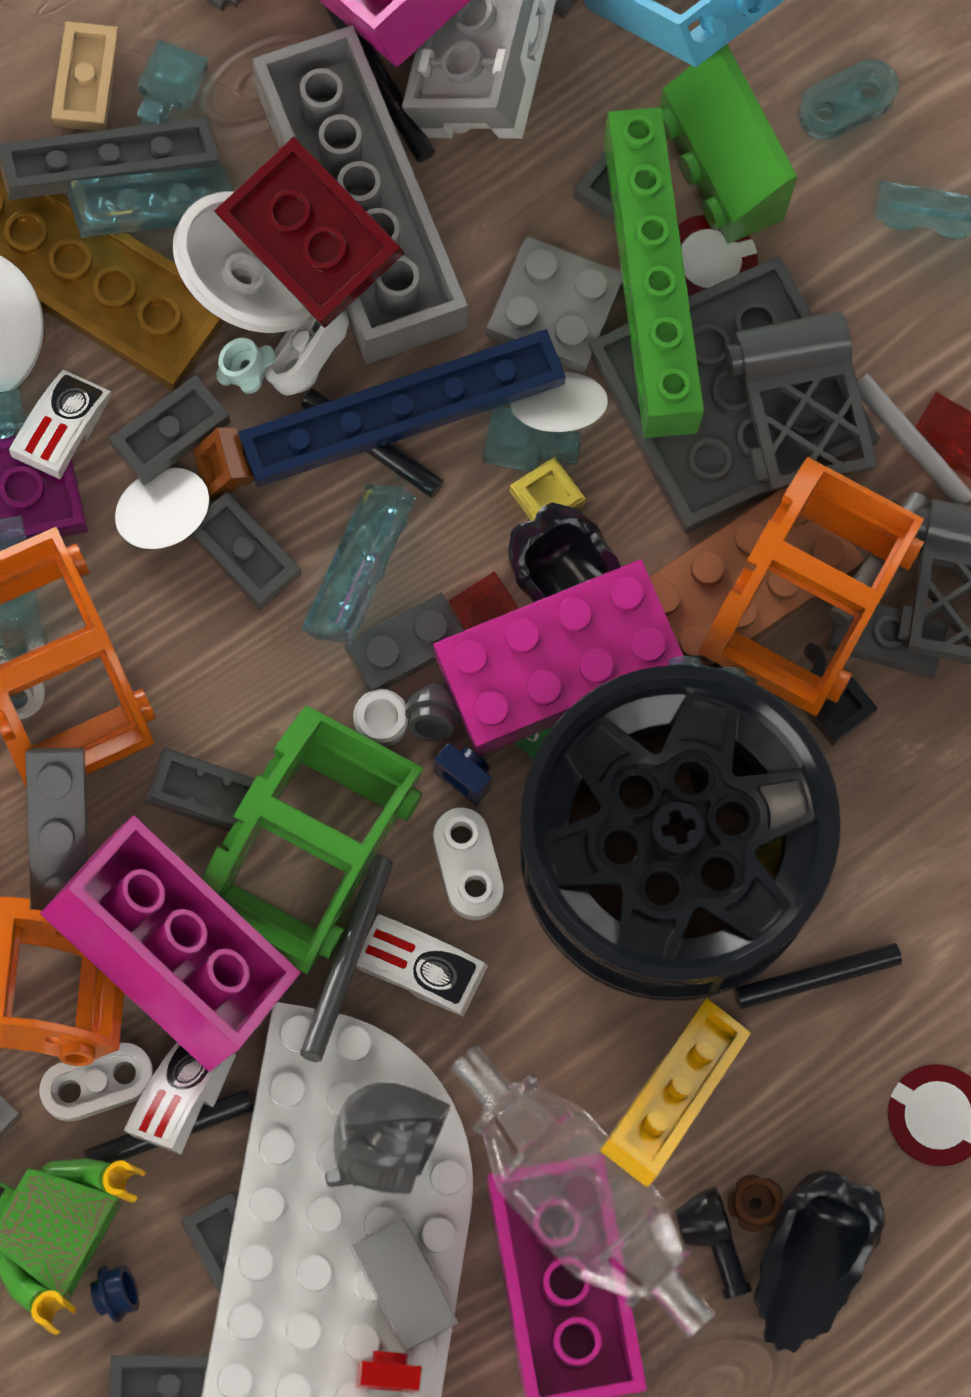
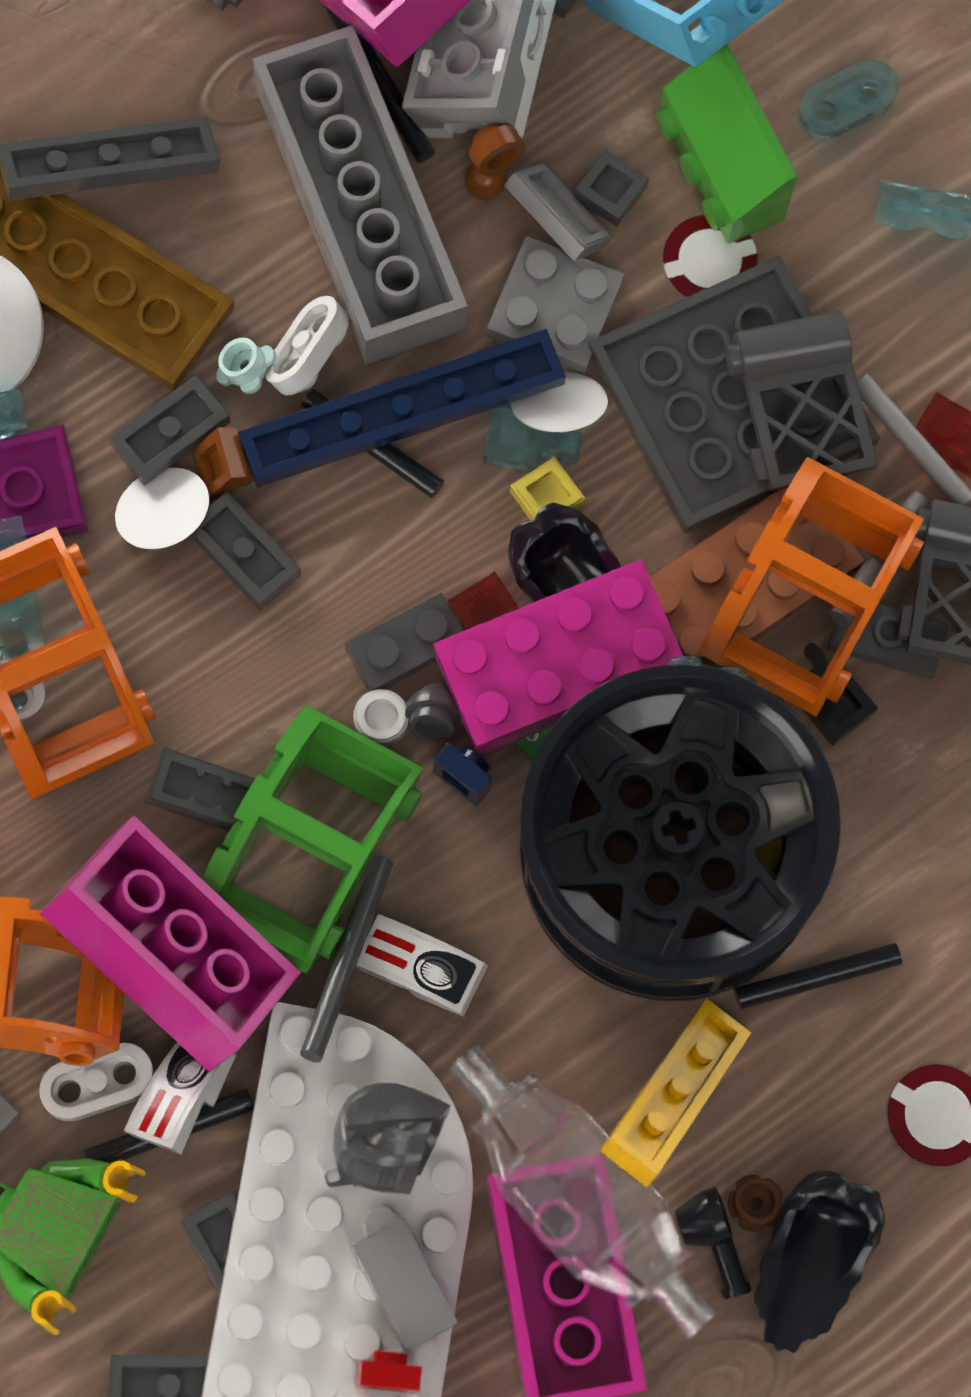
slope [9,370,112,479] -> none
dark grey plate [25,748,88,911] -> none
tan plate [51,21,120,131] -> none
clear light blue plate [67,165,233,237] -> none
dark blue plate [90,1265,139,1322] -> none
clear light blue plate [137,40,208,125] -> none
white dish [173,191,312,333] -> none
dark red plate [214,136,405,329] -> none
clear light blue plate [301,485,416,643] -> none
white plate [433,808,504,920] -> none
bright green brick [603,107,704,439] -> none
none -> dark orange plate [465,123,526,200]
none -> light grey tile [504,163,612,261]

